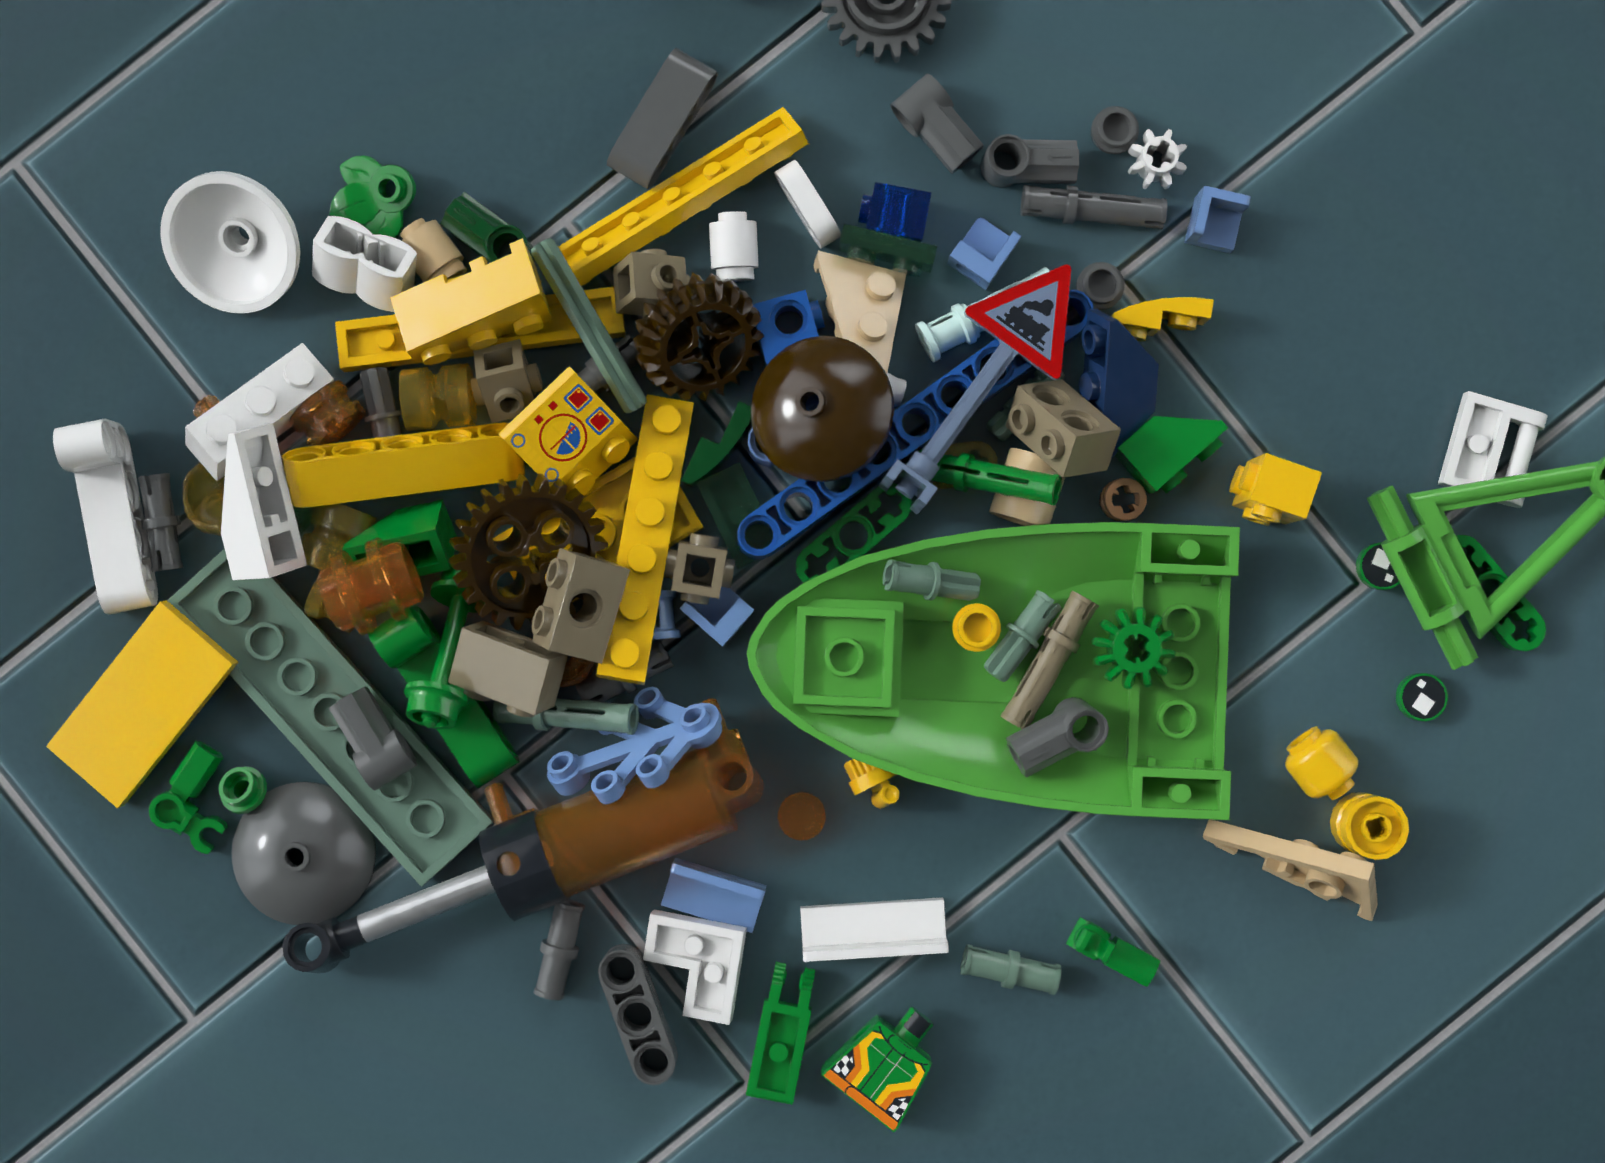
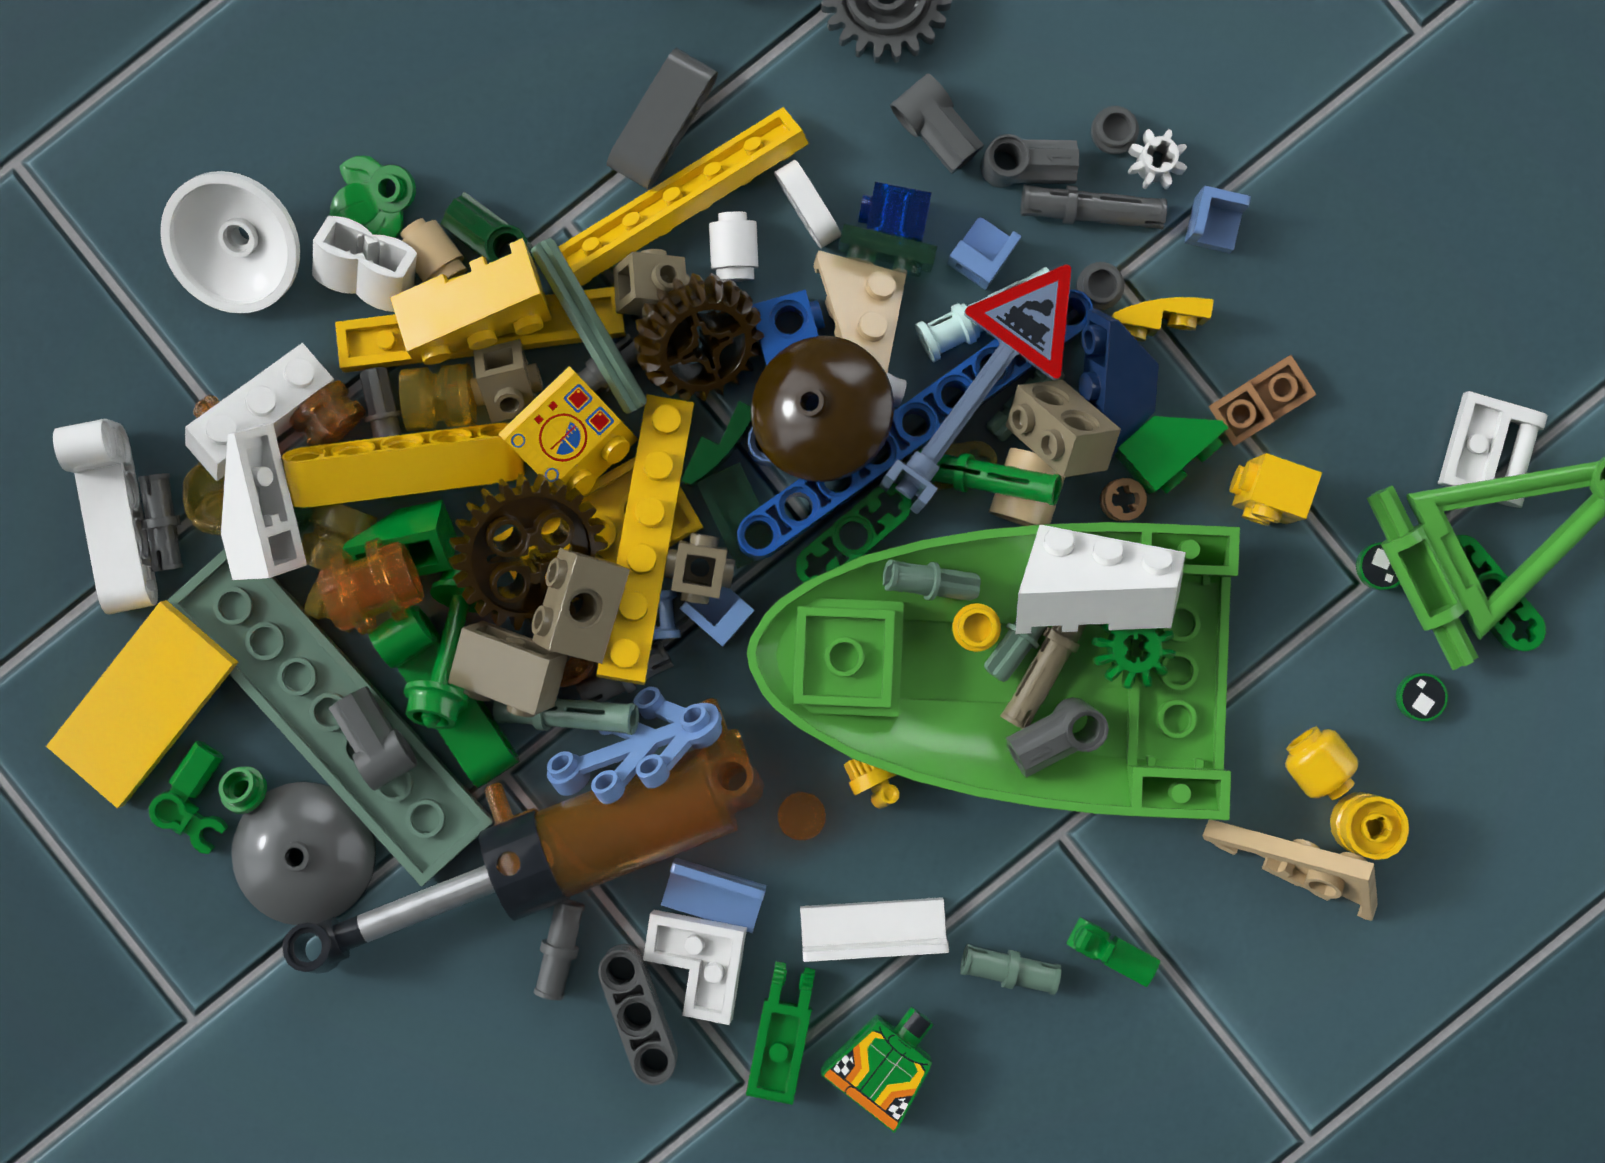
none -> white wedge [1015,525,1186,634]
none -> medium nougat slope [1208,355,1317,446]

